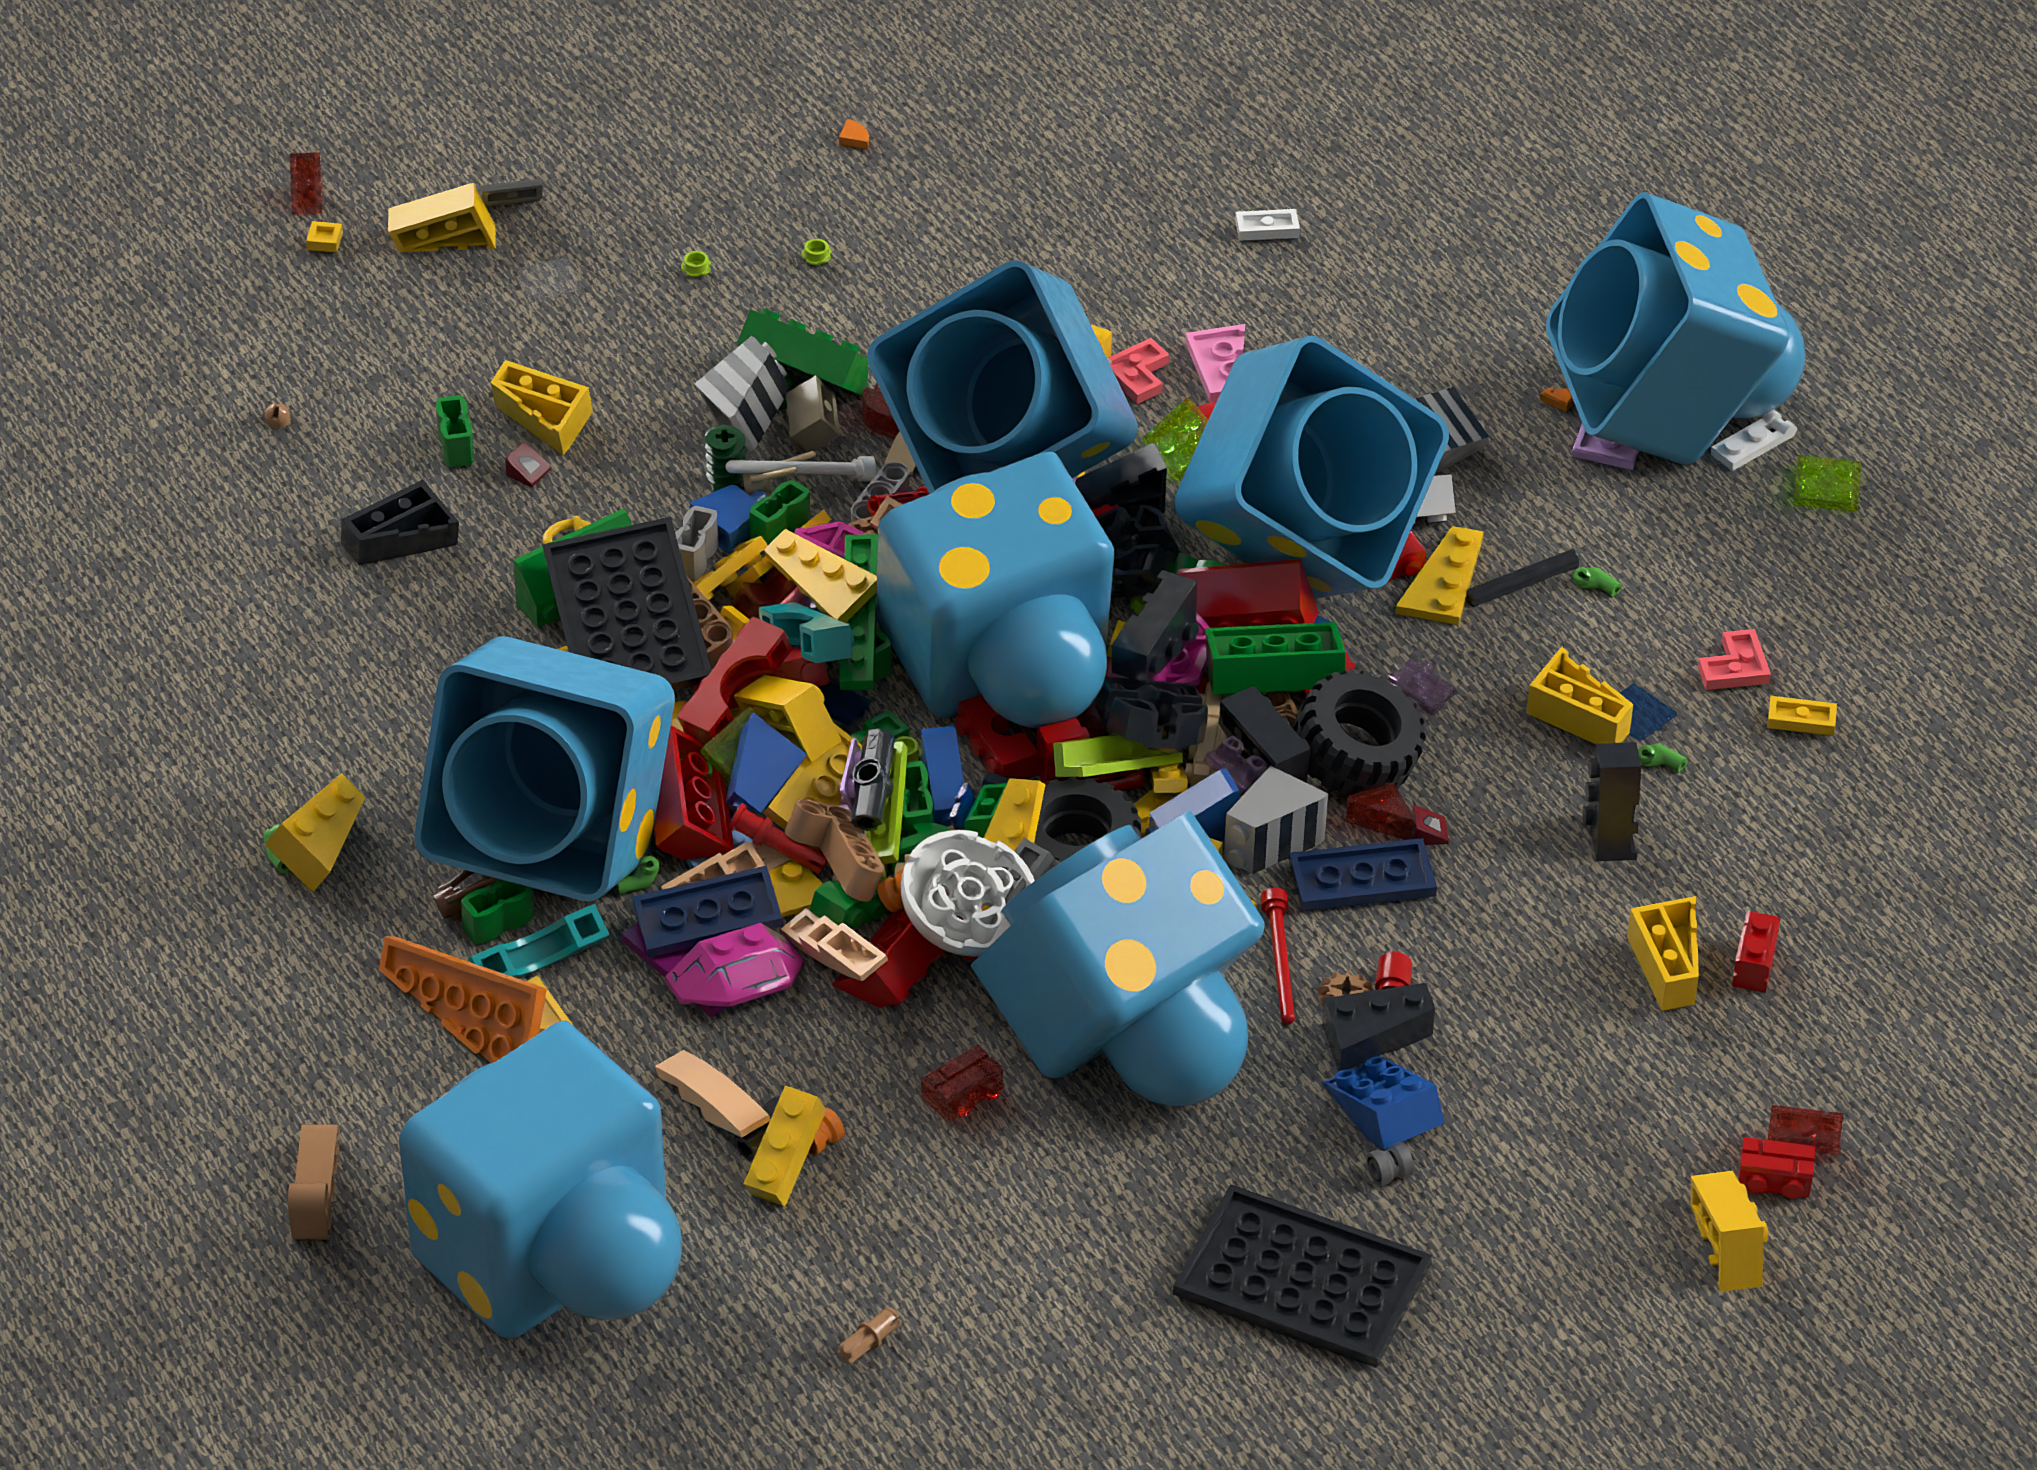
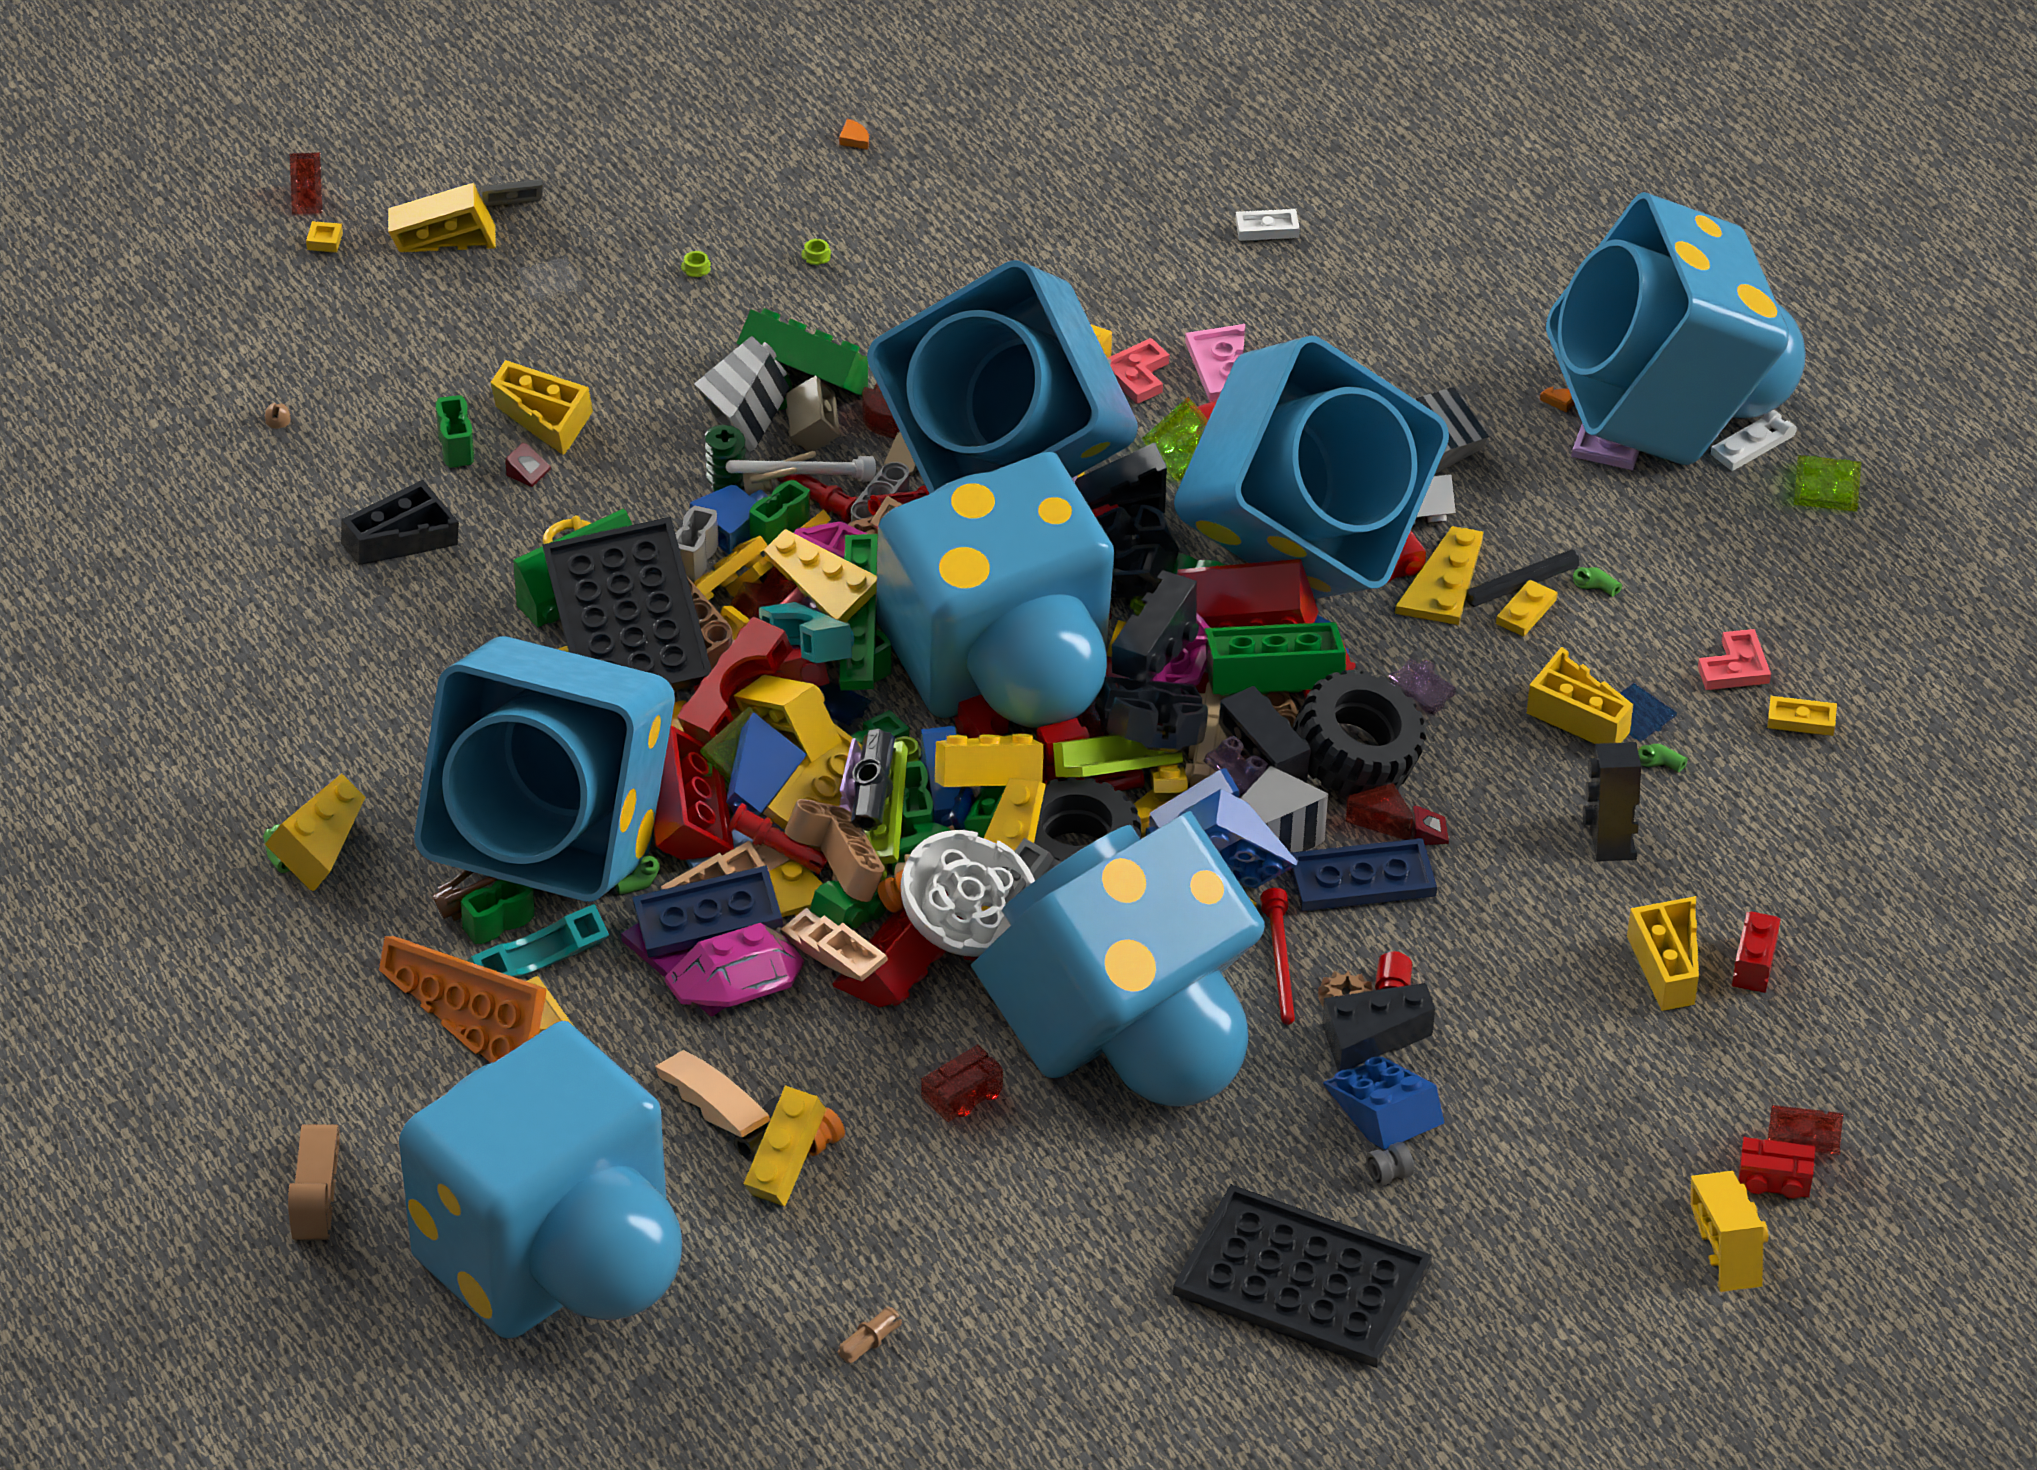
none -> red pin [776,474,858,524]
none -> yellow wedge [935,734,1043,787]
none -> blue slope [1178,789,1297,888]
none -> yellow plate [1496,579,1558,637]

